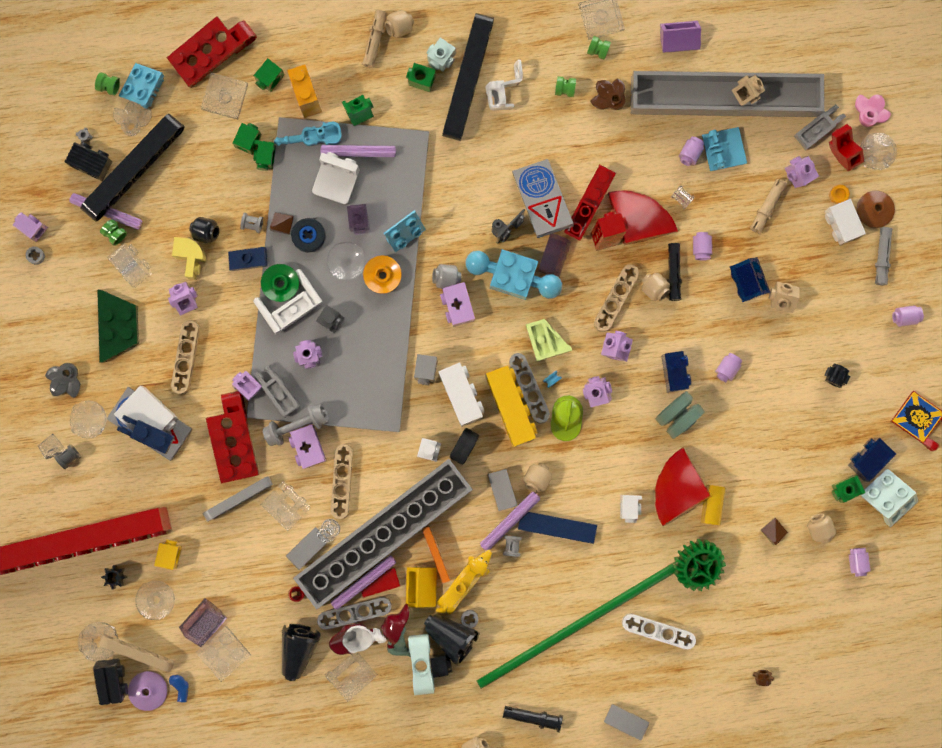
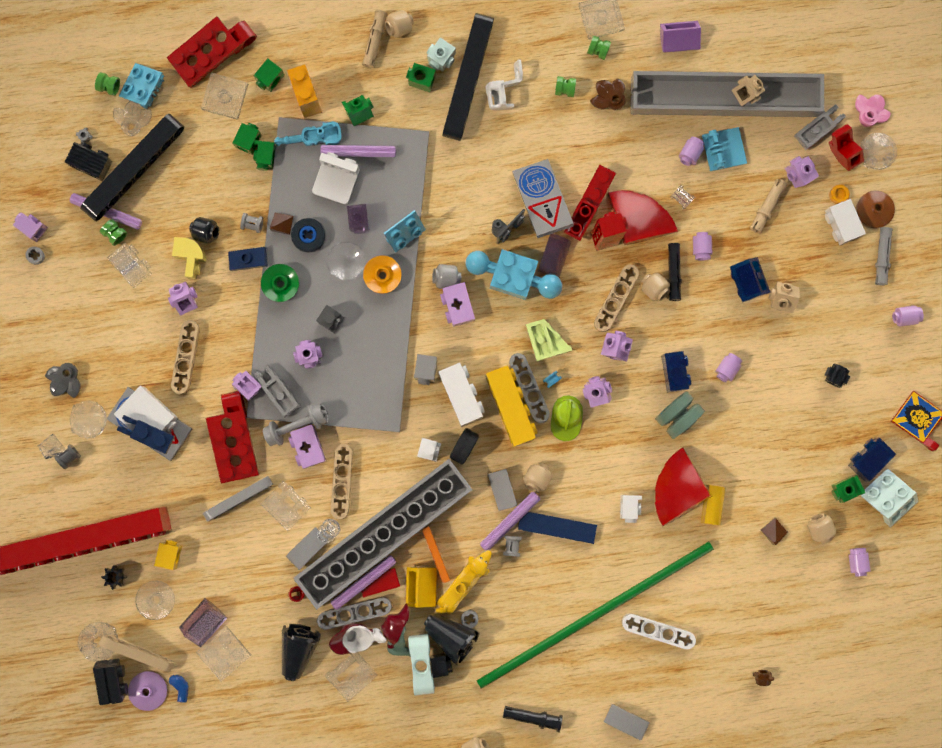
dark green wing [97,289,139,363] -> none
white plate [253,269,323,335] -> none
green gear [673,539,726,592] -> none

